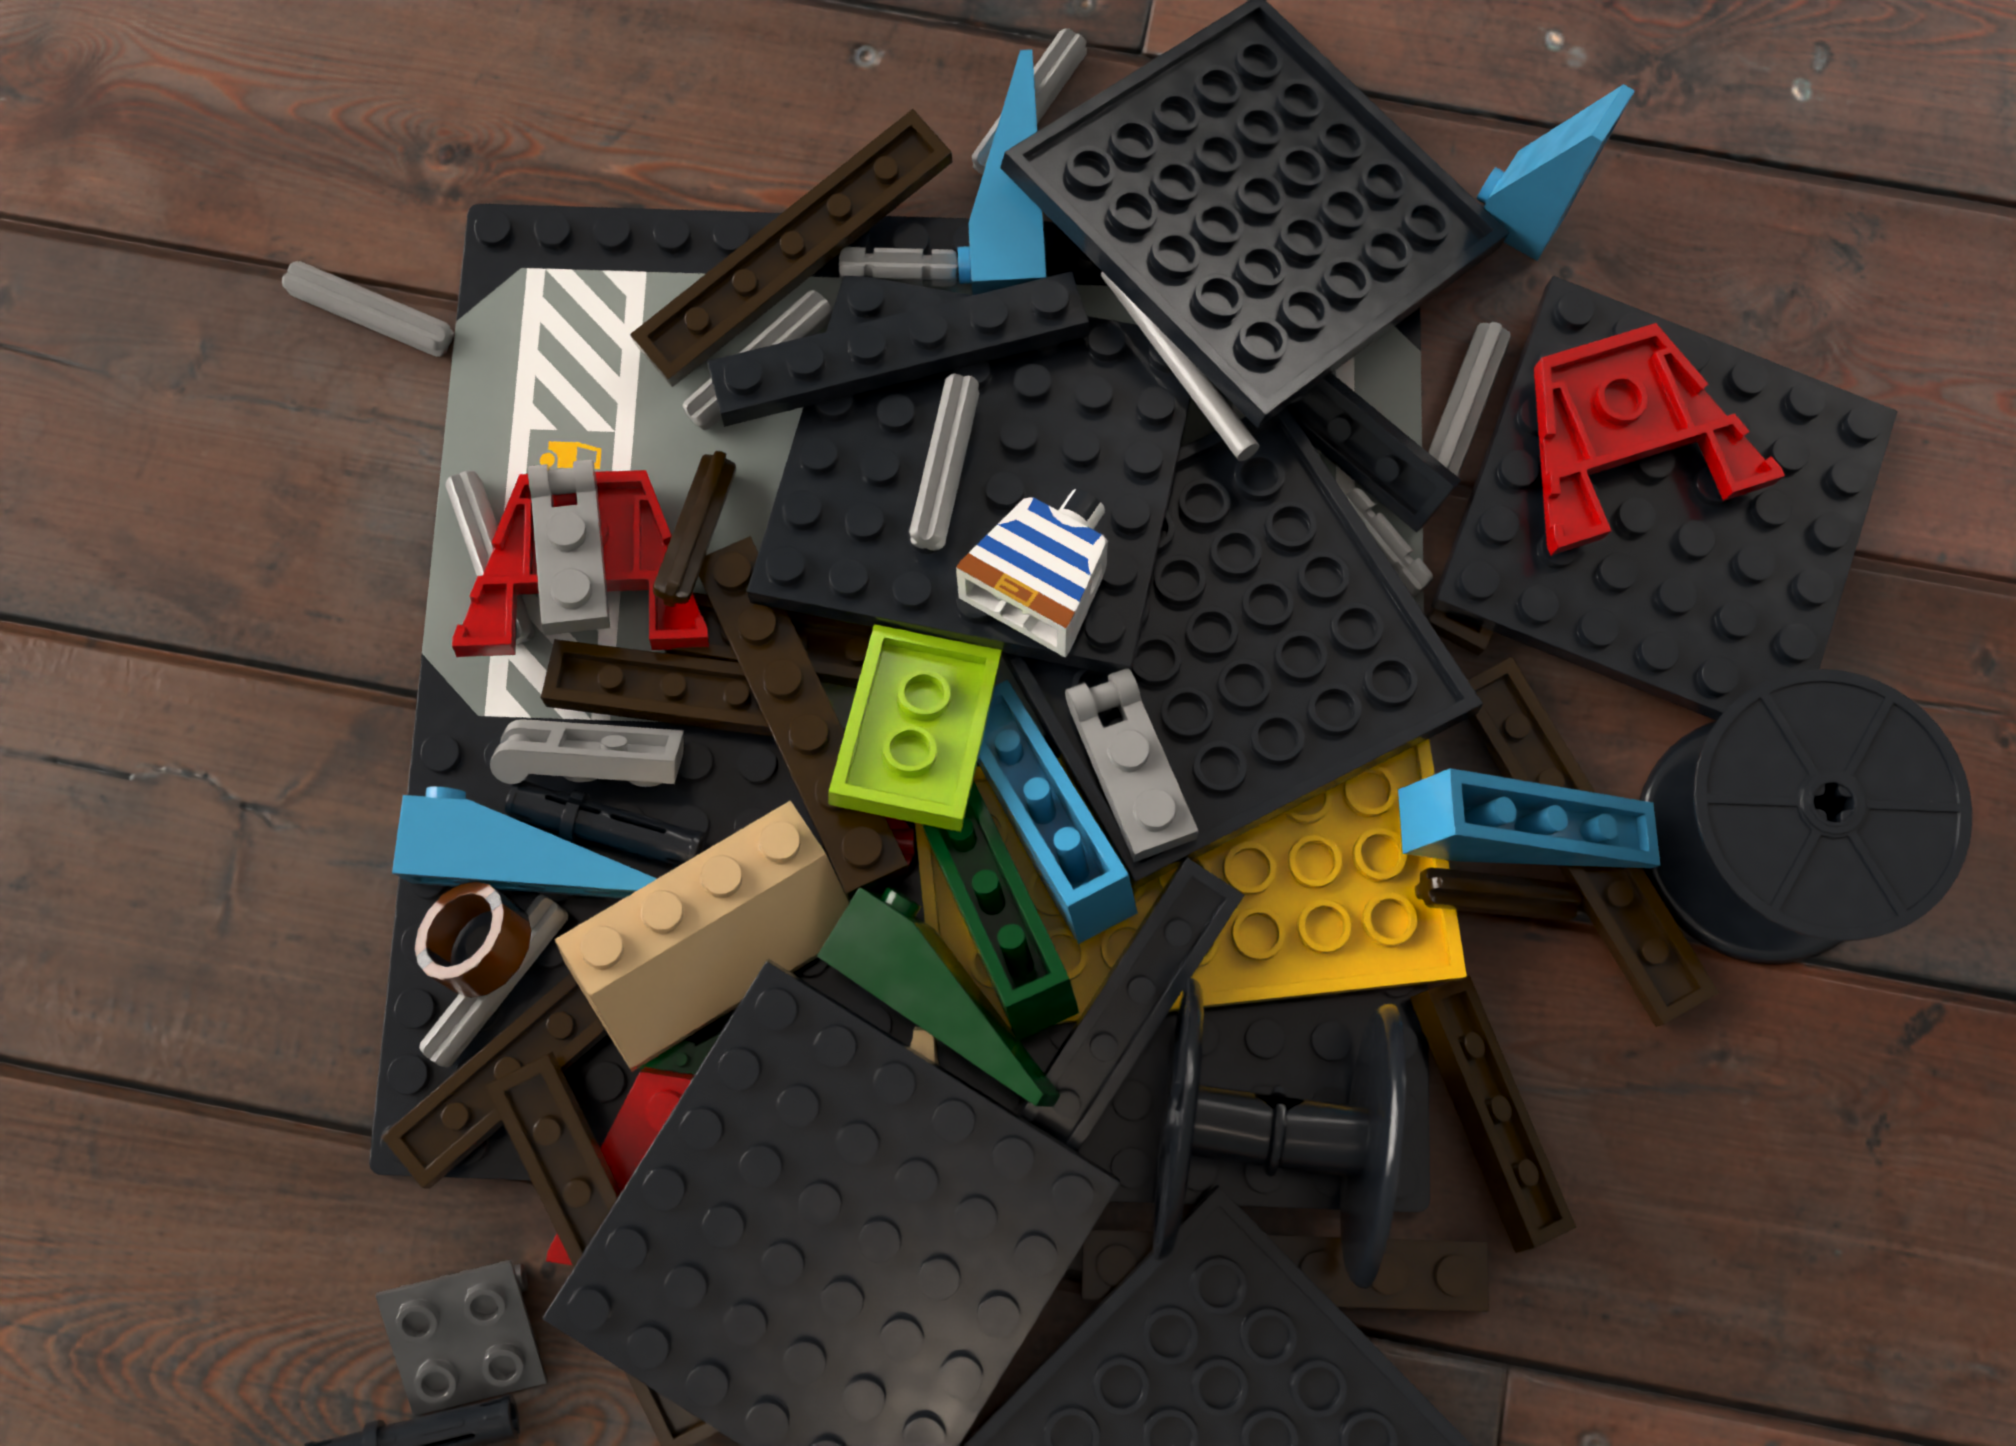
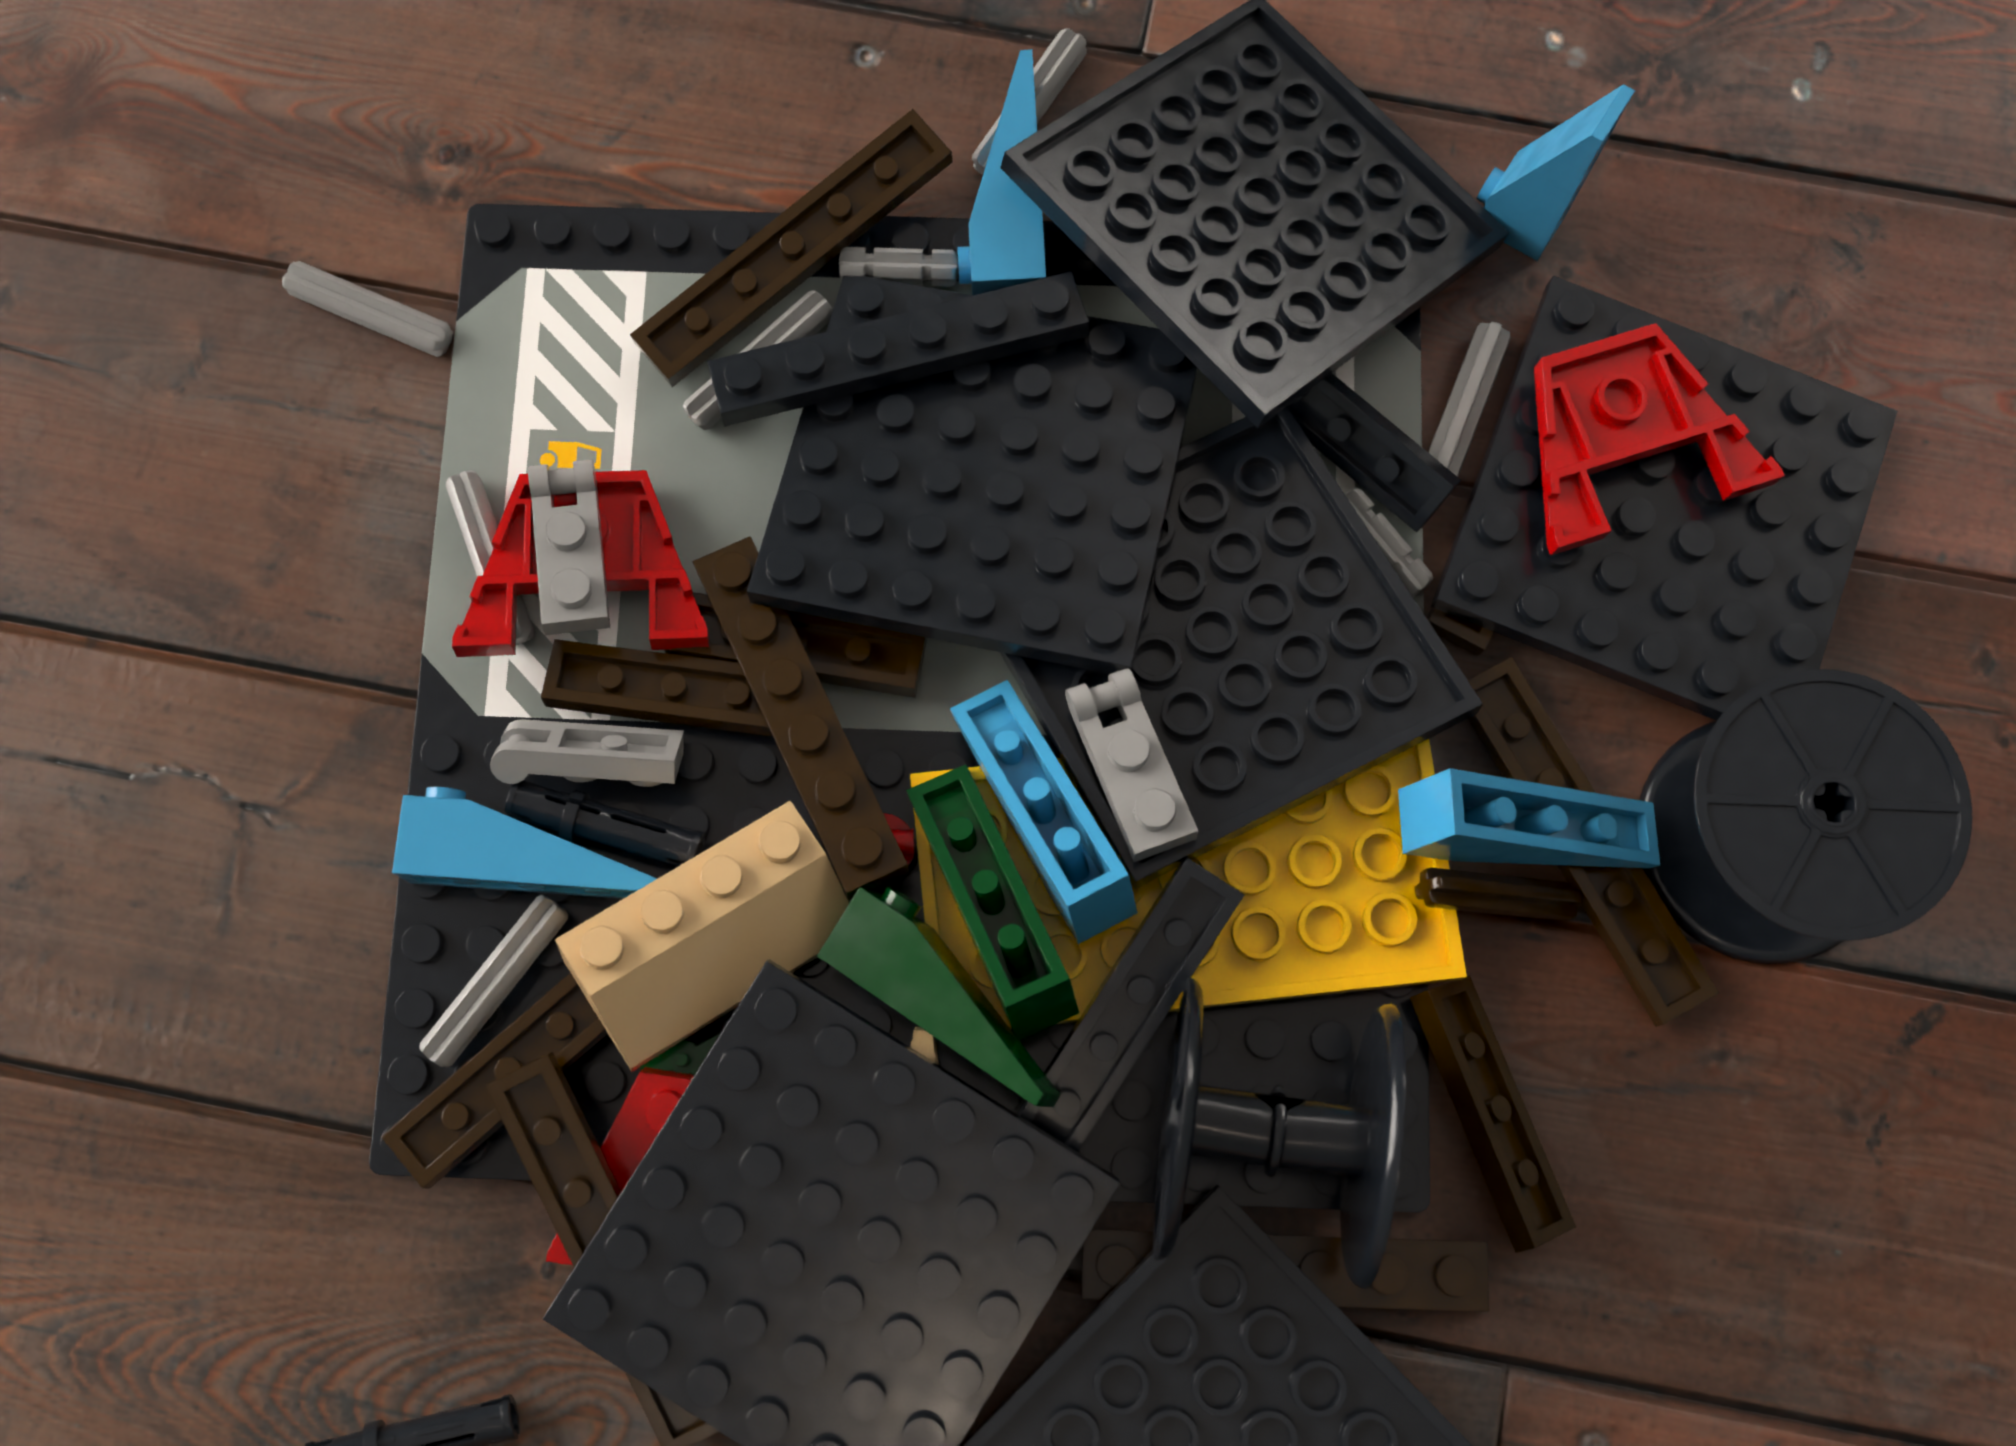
flat silver hinge [375,1260,547,1416] -> none
reddish brown piece [415,881,532,998] -> none
dark brown axle [653,450,736,607] -> none
lime plate [828,624,1002,832] -> none
light grey axle [909,373,980,551] -> none
torso [956,489,1108,658] -> none
light grey bar [1101,272,1259,461] -> none

